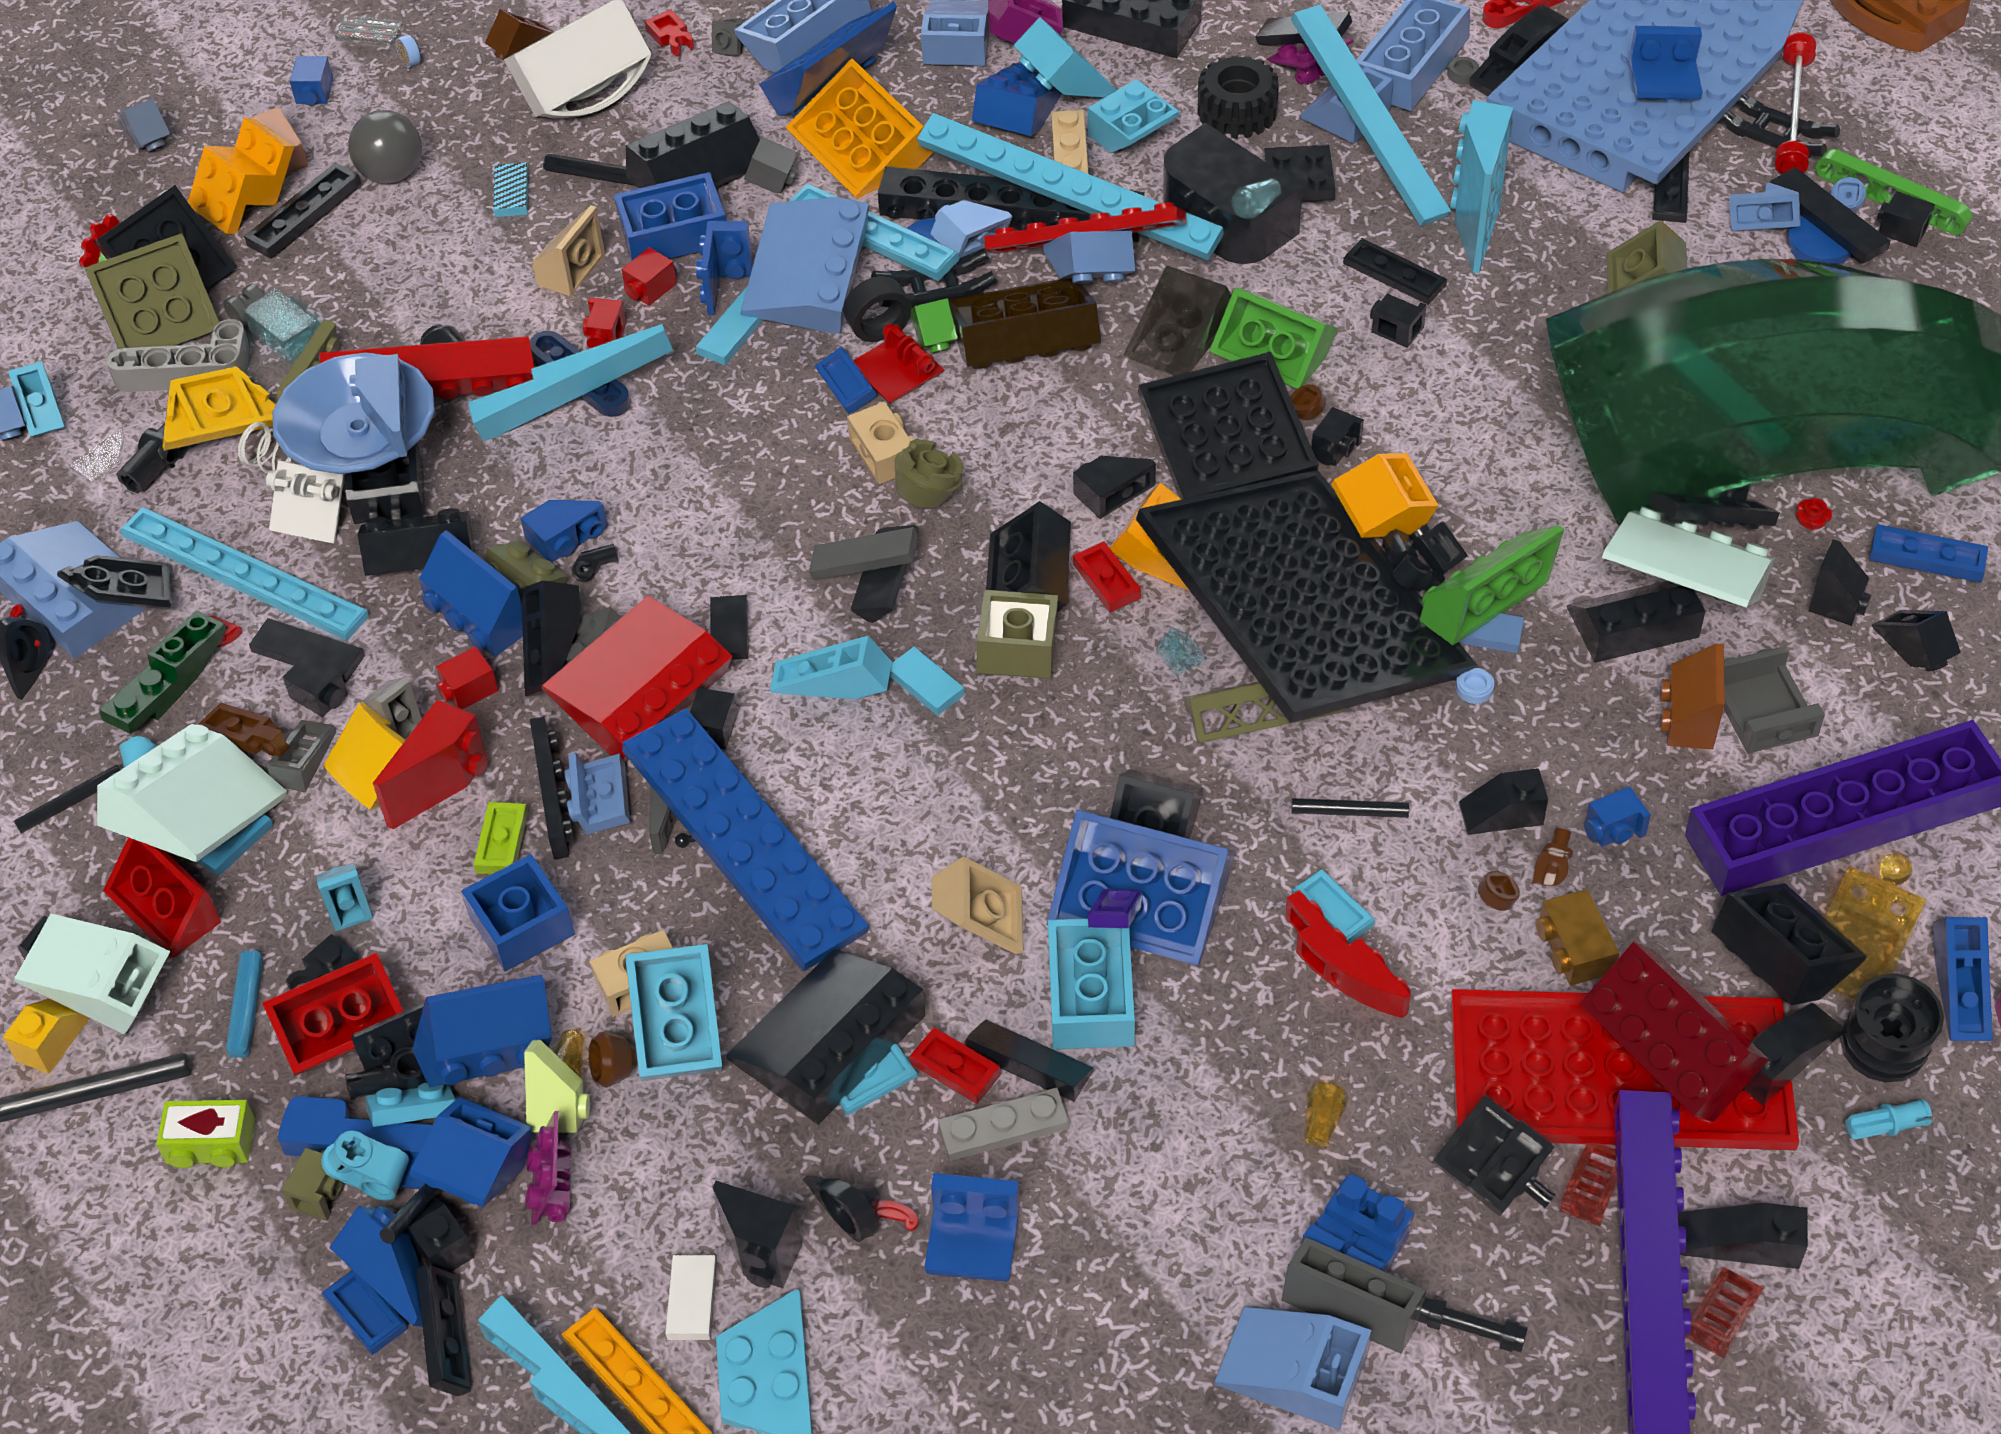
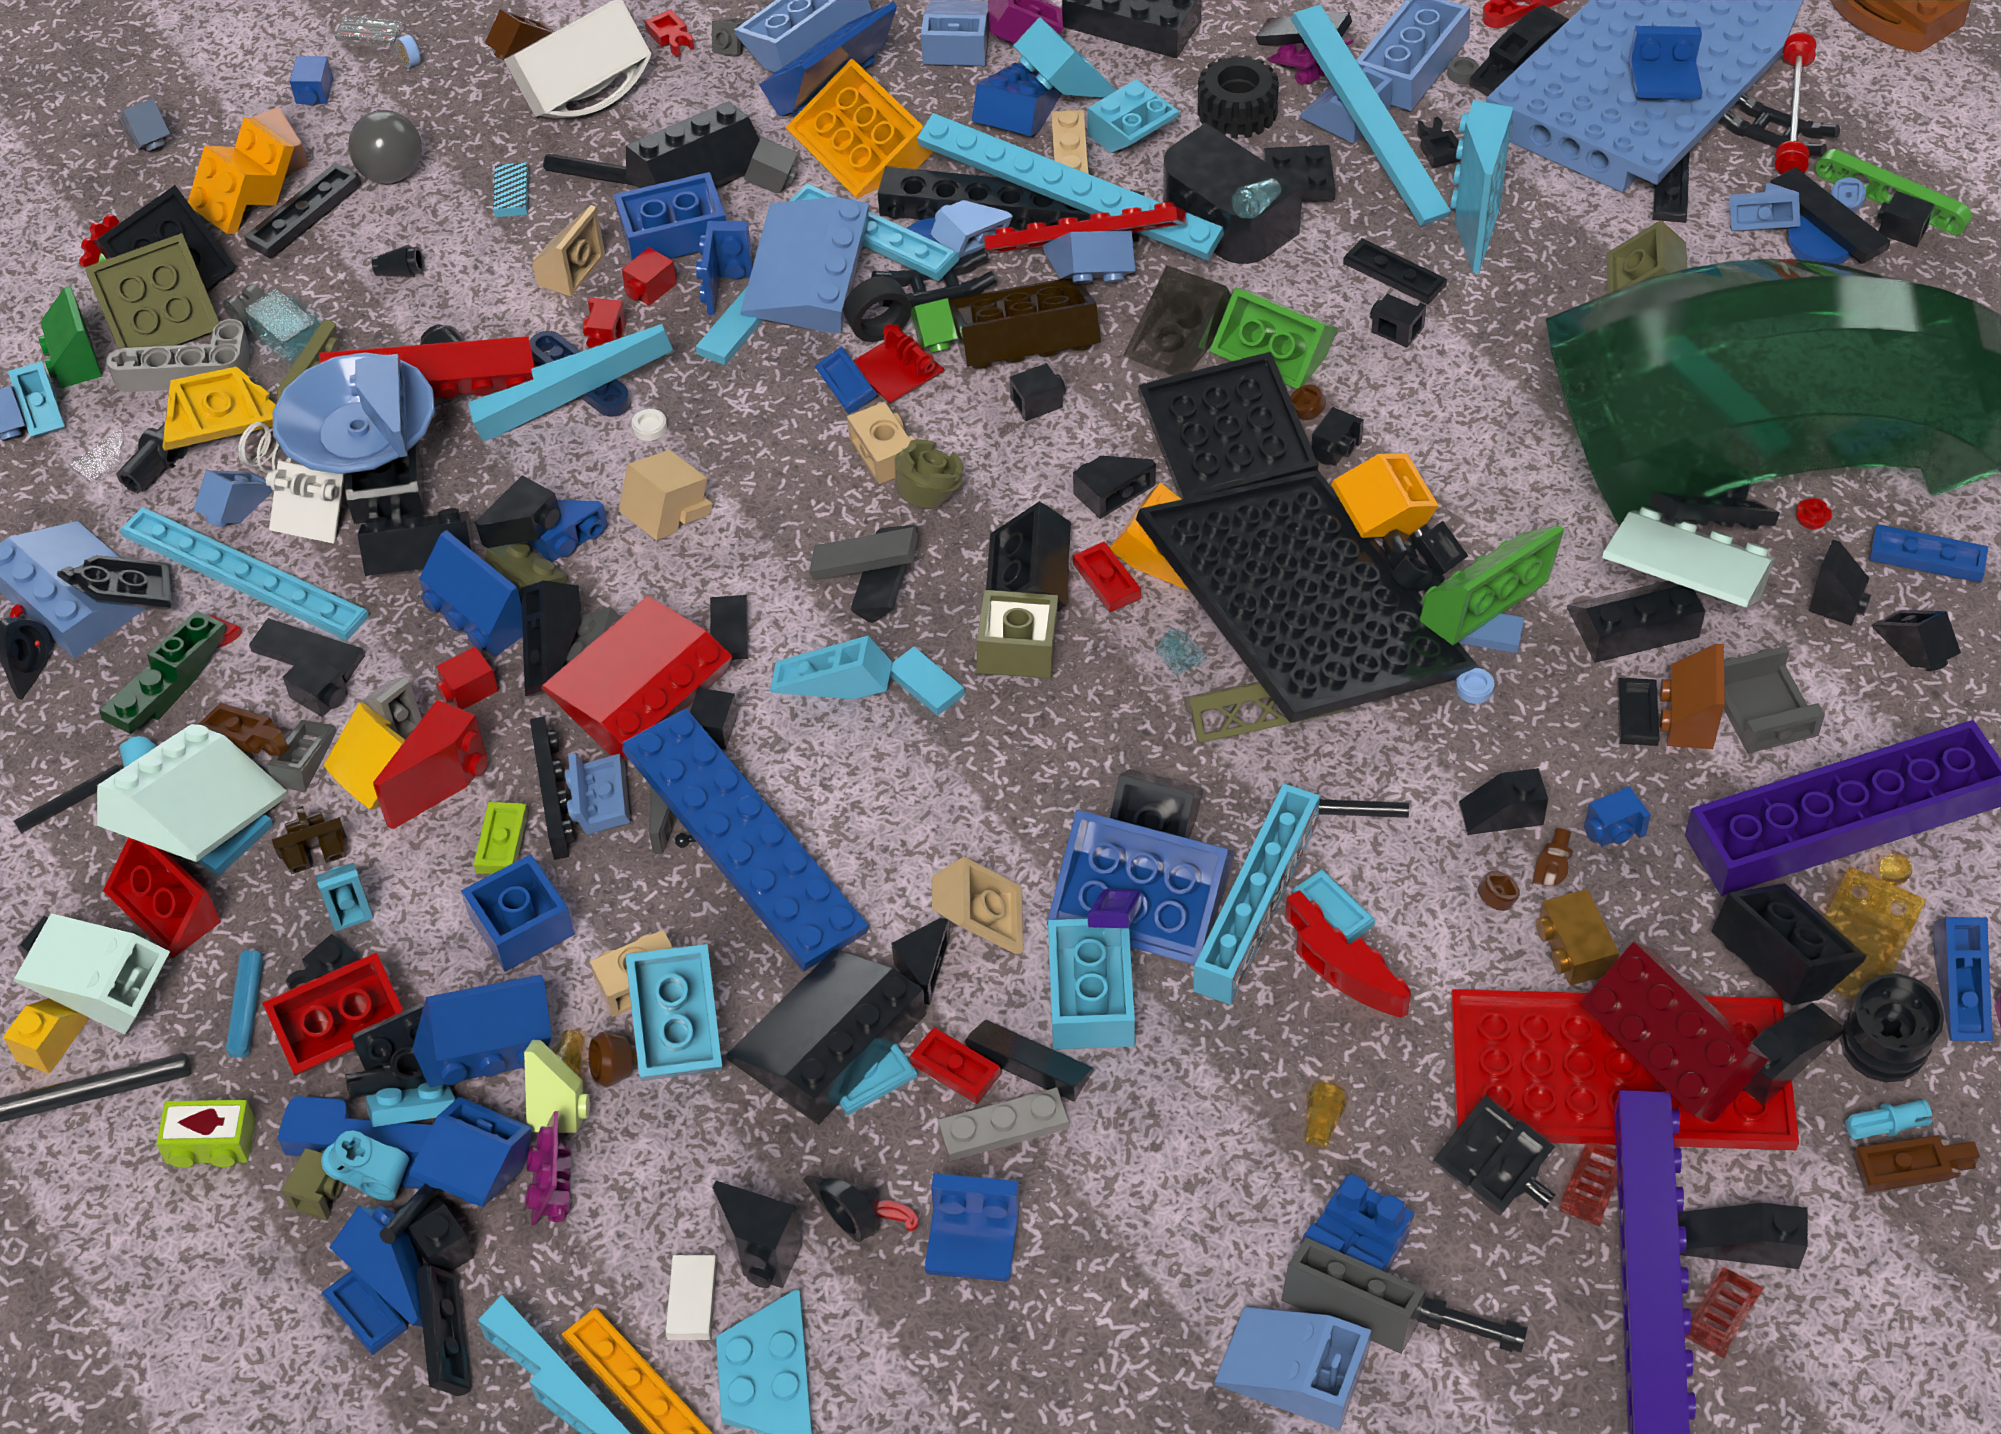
black arm [572,544,618,582] -> none
none -> green slope [38,286,102,388]
none -> medium blue slope [193,470,273,527]
none -> dark brown hips [272,806,347,875]
none -> black cone [371,244,424,277]
none -> black slope [475,475,561,548]
none -> tan plate [619,449,713,540]
none -> white tile [631,409,667,441]
none -> black slope [891,918,950,1005]
none -> black brick [1009,363,1066,422]
none -> medium azure brick [1194,783,1320,1005]
none -> black plate [1417,117,1461,168]
none -> black tile [1617,678,1660,746]
none -> reddish brown hinge [1853,1135,1980,1193]

